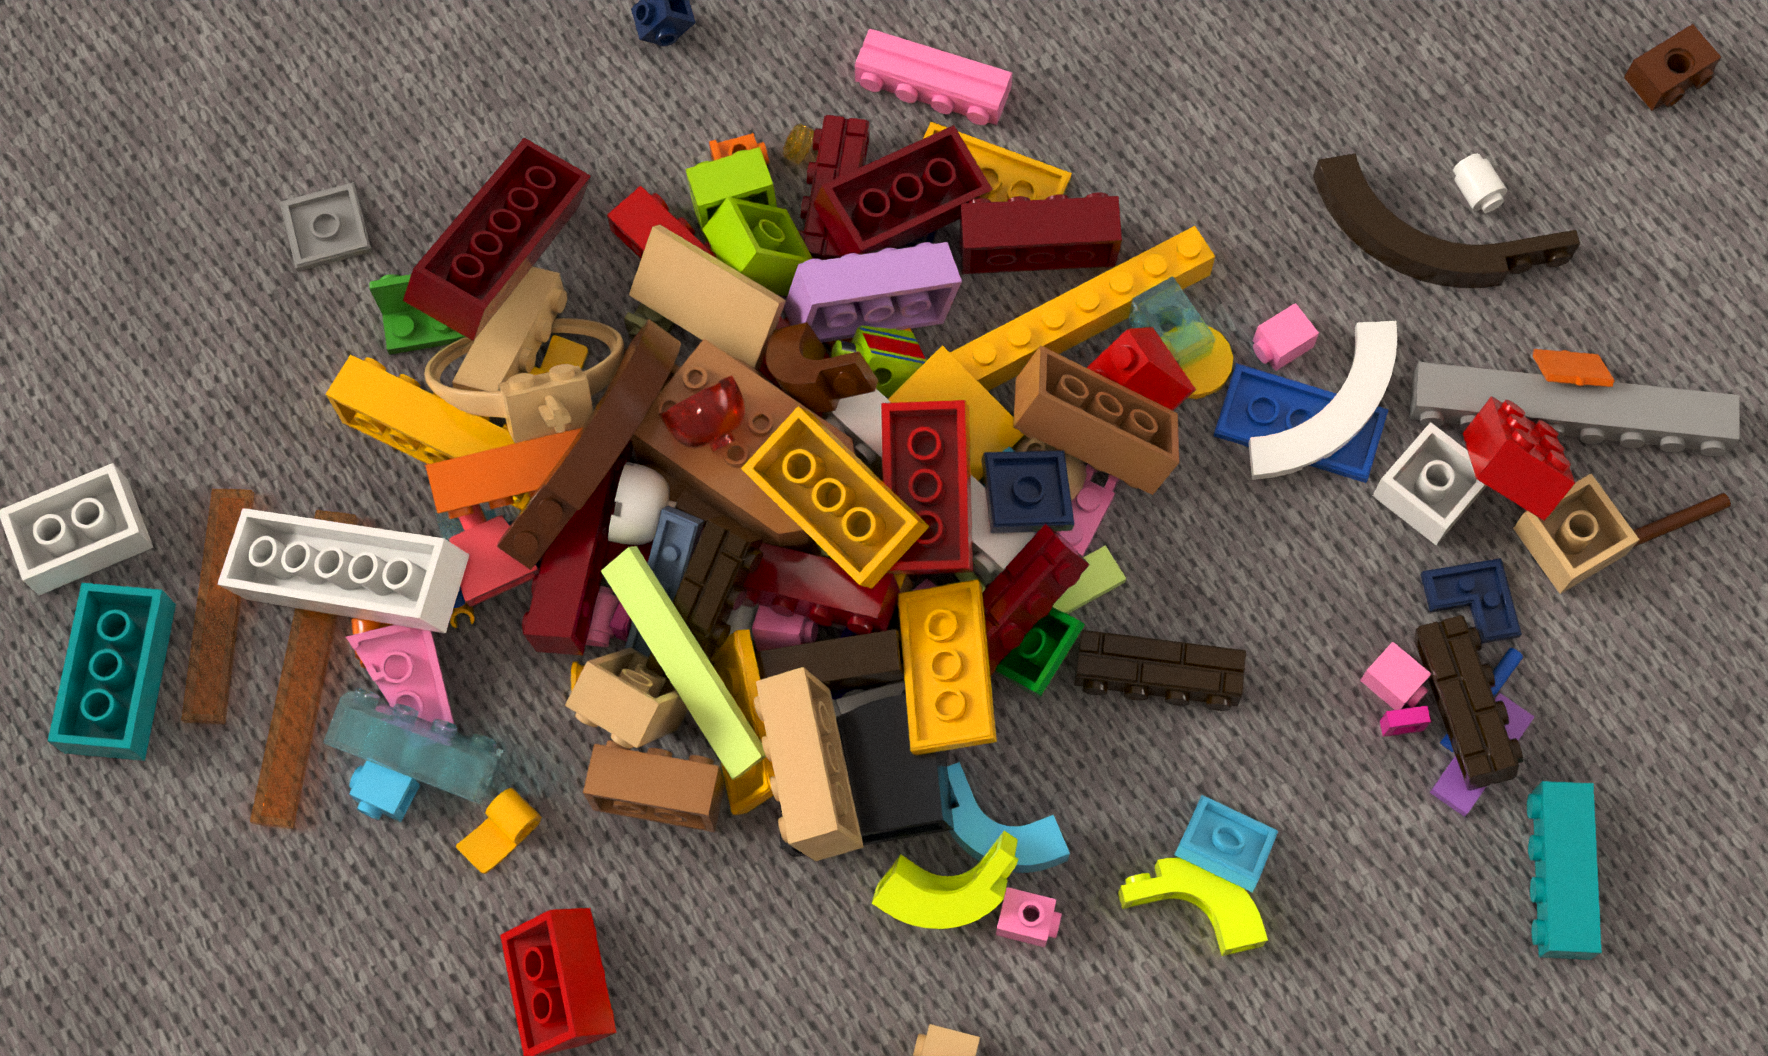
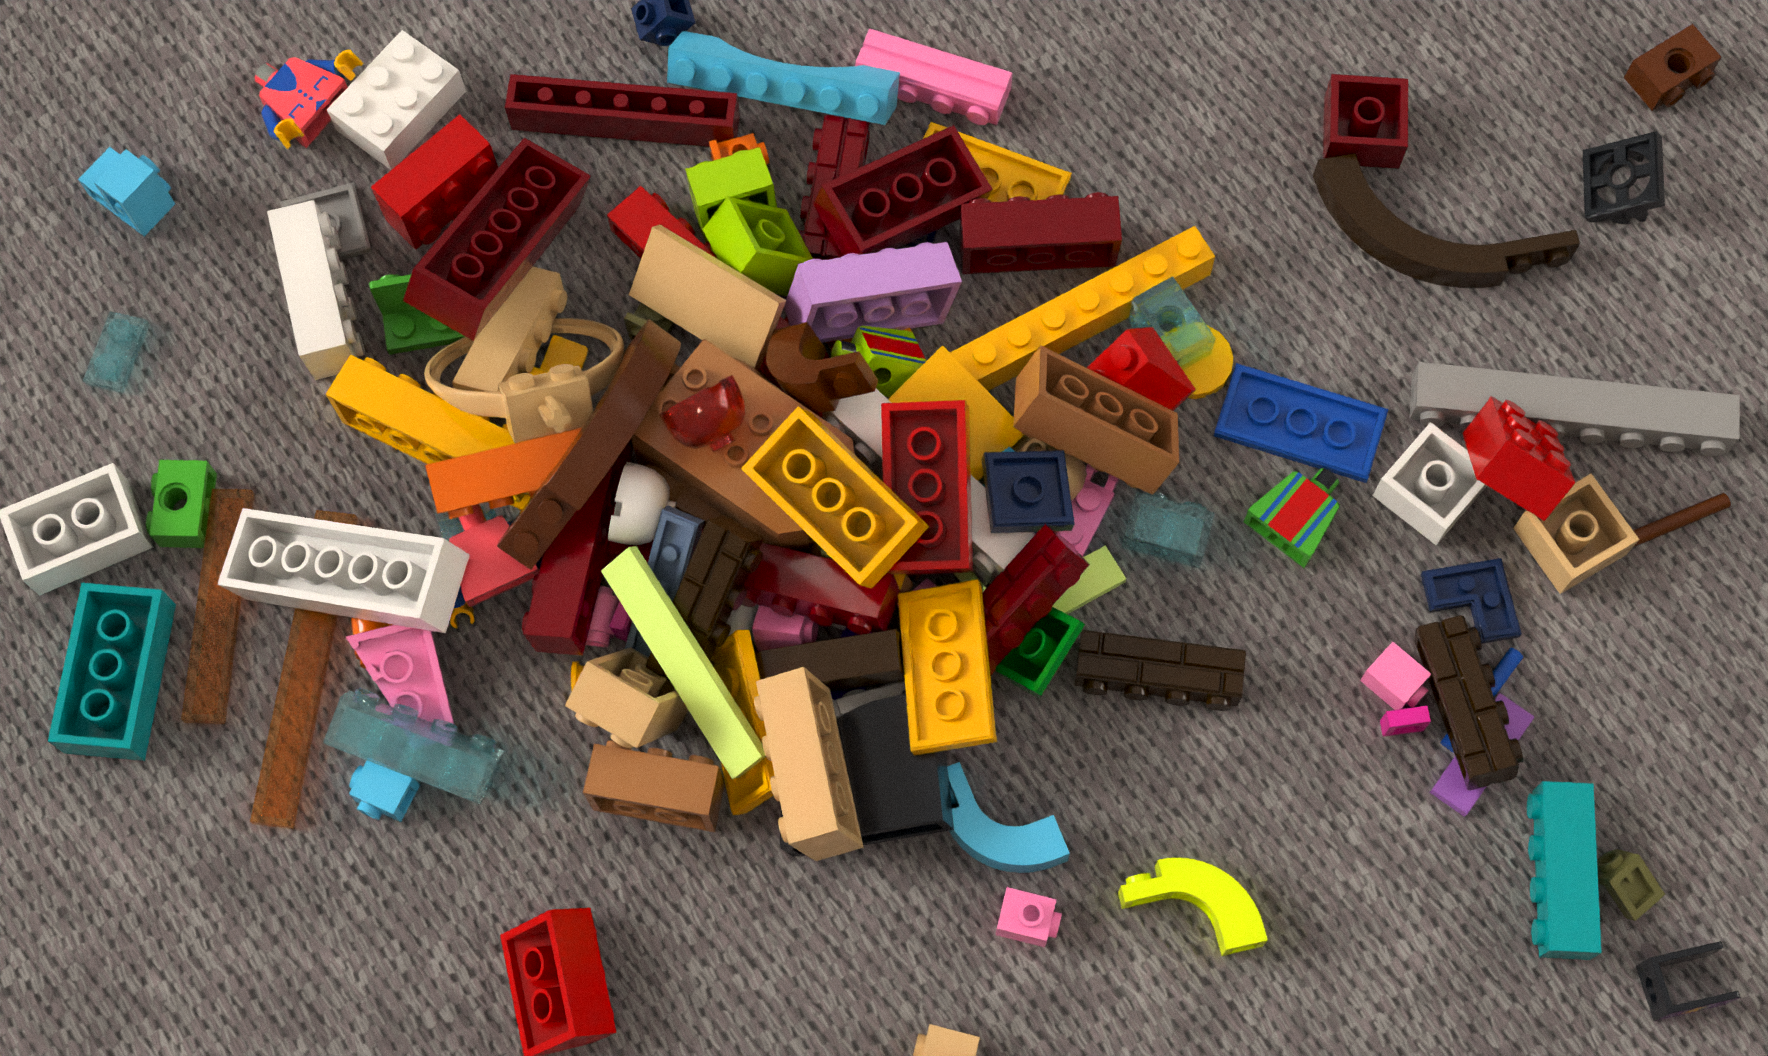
yellow panel [456,788,542,874] -> none
clear yellow tile [783,123,814,164] -> none
neon yellow arch [872,831,1018,929] -> none
medium azure tile [1174,795,1278,893] -> none
white tile [1248,321,1397,480] -> none
bright pink brick [1253,303,1319,371] -> none
white brick [1453,153,1507,213] -> none
orange piece [1533,349,1614,387] -> none
none -> medium azure brick [78,147,175,237]
none -> clear light blue plate [83,311,150,394]
none -> bright green brick [146,460,217,548]
none -> torso [255,50,363,149]
none -> white brick [267,200,365,380]
none -> white brick [327,30,466,170]
none -> red brick [371,114,498,250]
none -> dark red brick [505,74,740,147]
none -> medium azure arch [667,31,900,125]
none -> clear light blue brick [1121,492,1215,568]
none -> torso [1244,468,1340,568]
none -> dark red brick [1323,74,1408,169]
none -> black piece [1583,131,1665,224]
none -> olive bracket [1597,849,1665,921]
none -> black piece [1636,941,1741,1021]

